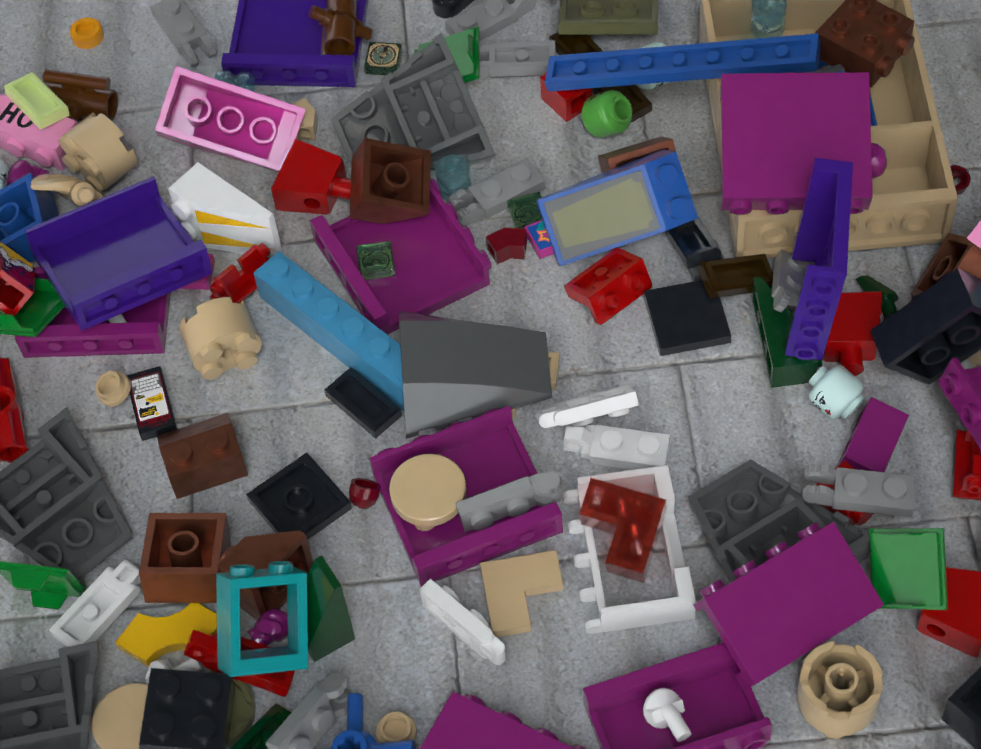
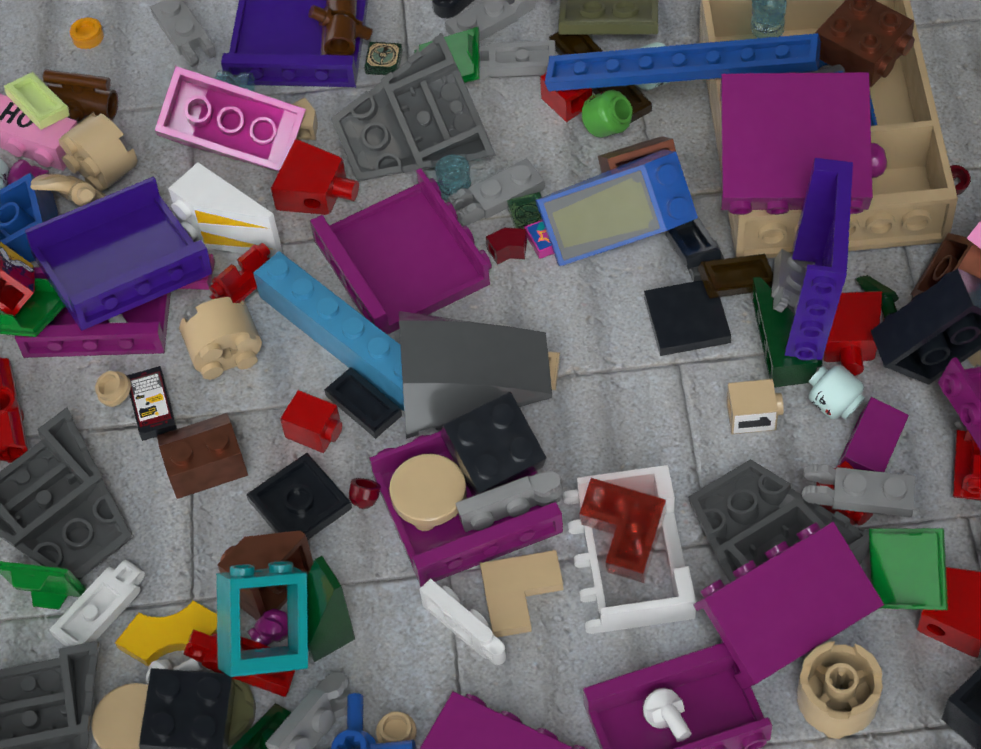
copper brick [139,513,231,603] -> none
copper slope [349,138,431,224] -> none
clear green tile [356,241,396,280] -> none
white hinge [535,384,639,428] -> none
white hinge [563,425,670,470] -> none
red bracket [564,247,652,325] -> none
none -> red brick [280,390,342,453]
none -> black brick [441,391,547,496]
none -> tan brick [726,379,784,434]

